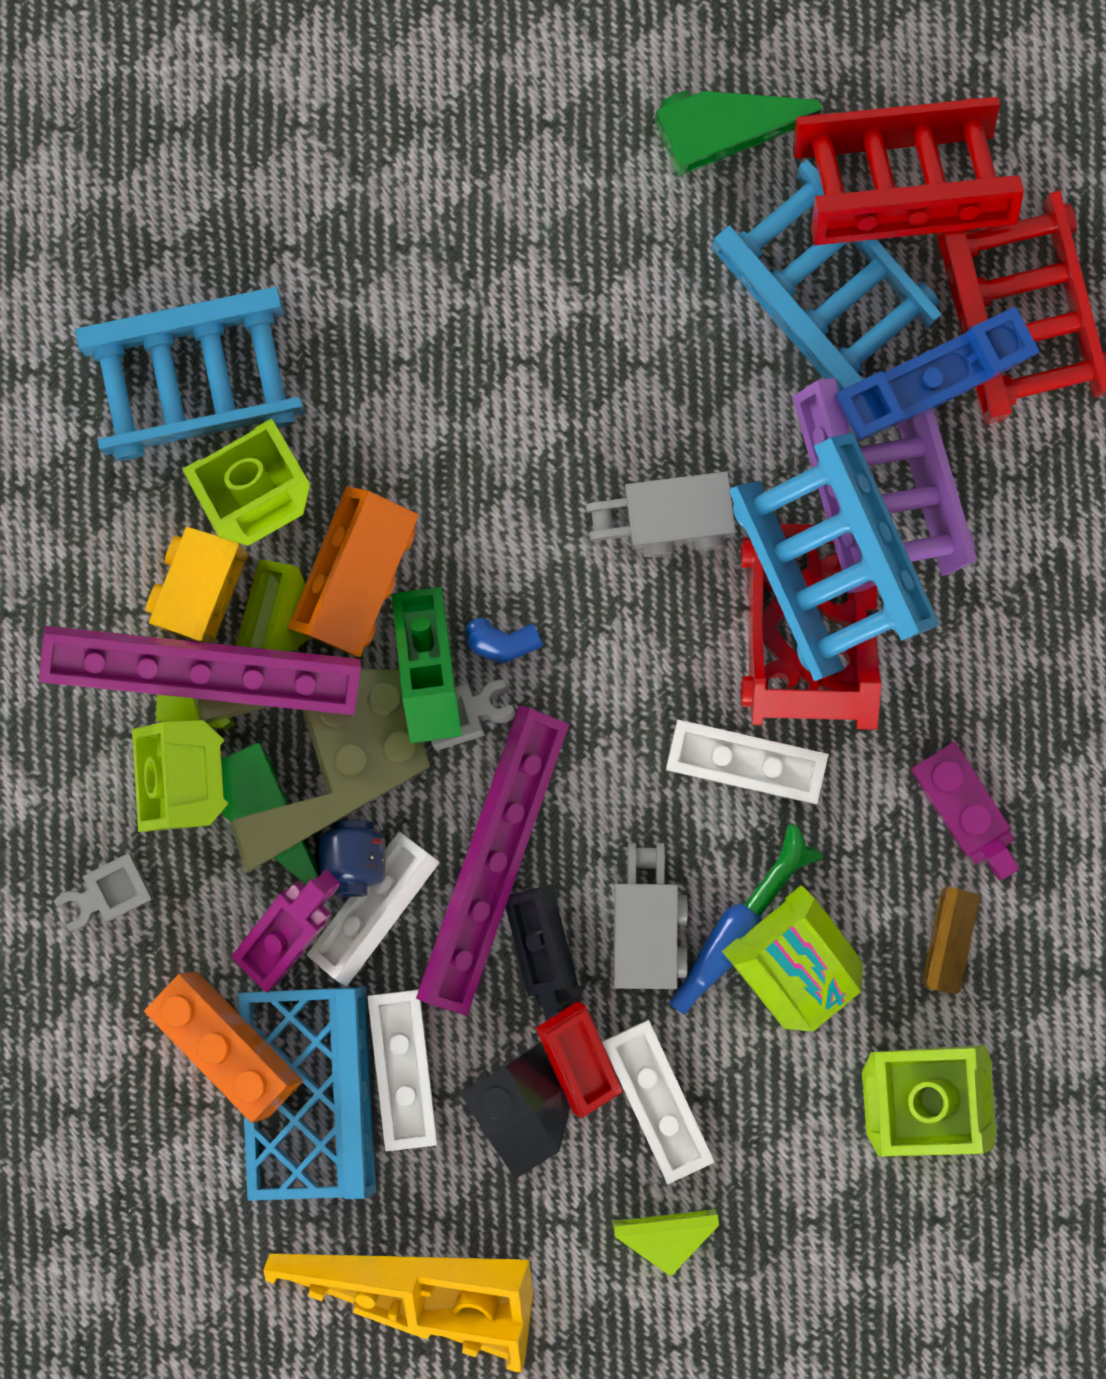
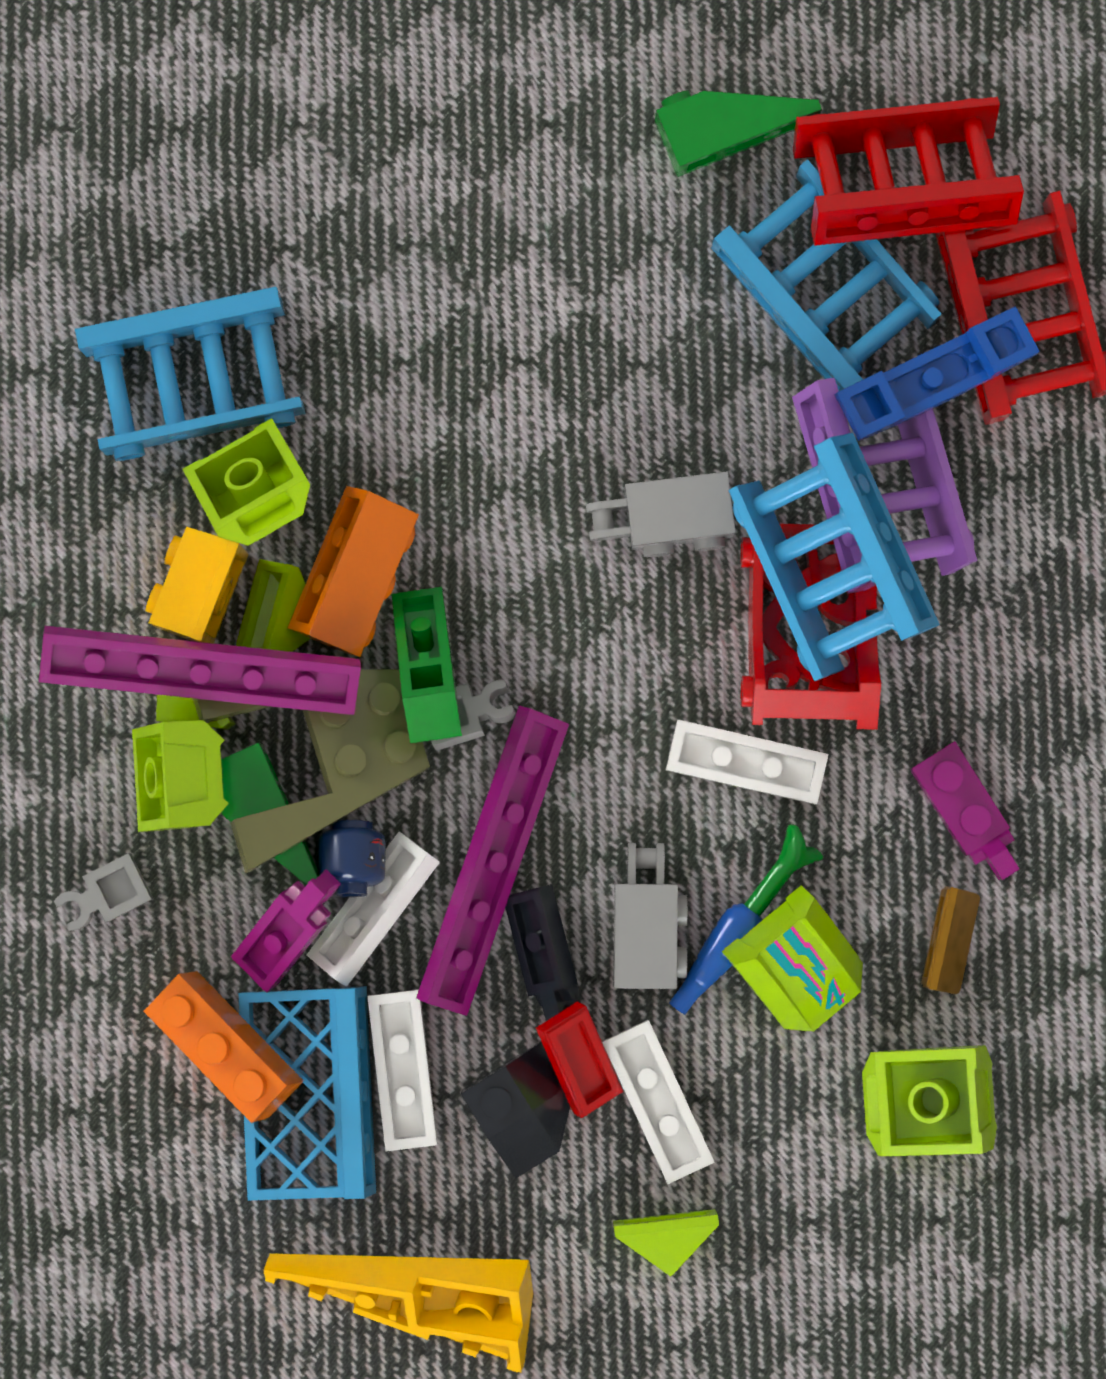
blue arm [465,618,543,664] -> none

